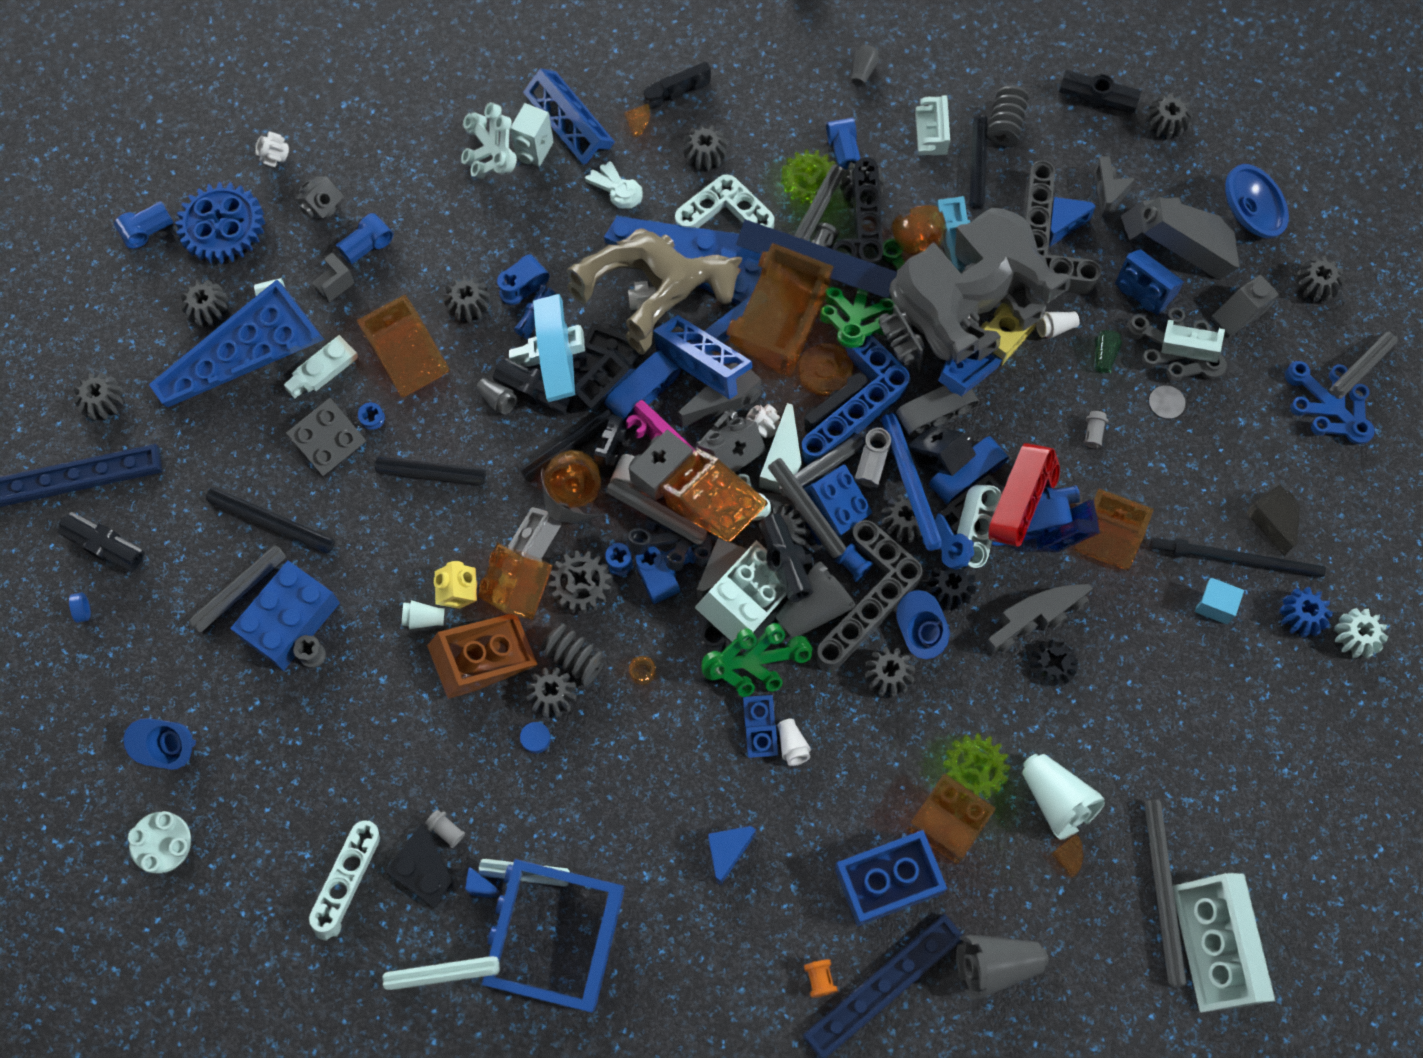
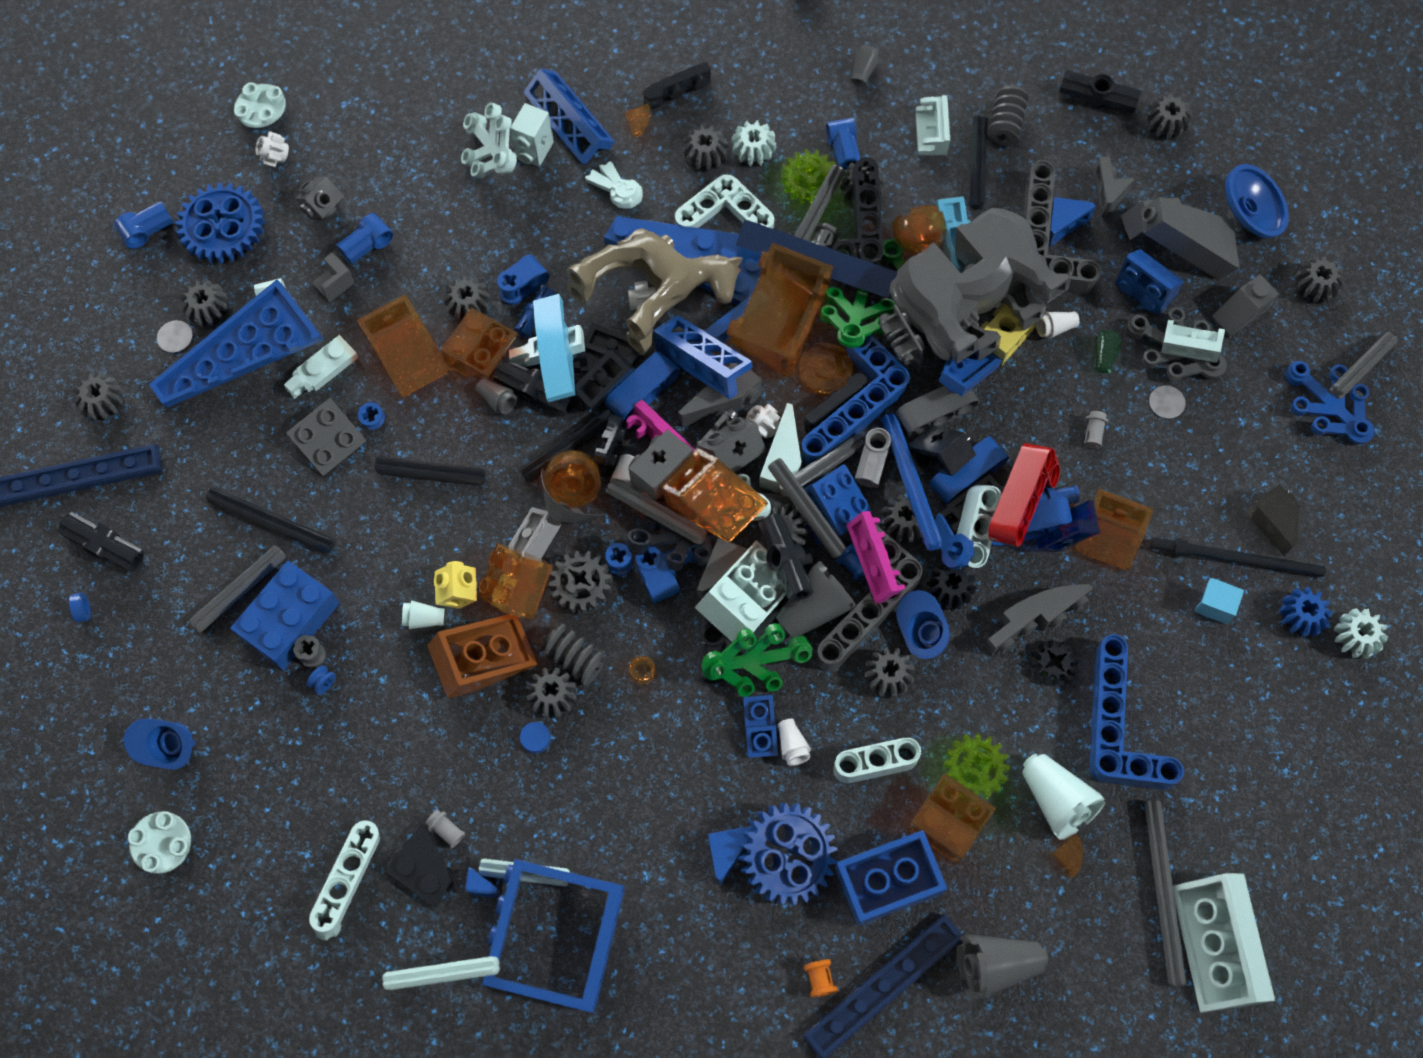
none -> flat silver sticker [157,321,192,352]
none -> light aqua dish [234,83,286,128]
none -> blue bush [306,665,336,695]
none -> clear orange slope [441,307,518,378]
none -> light aqua gear [732,120,776,166]
none -> blue gear [739,803,837,905]
none -> light aqua beam [833,738,921,783]
none -> dark pink plate [847,511,905,604]
none -> blue beam [1089,634,1184,790]

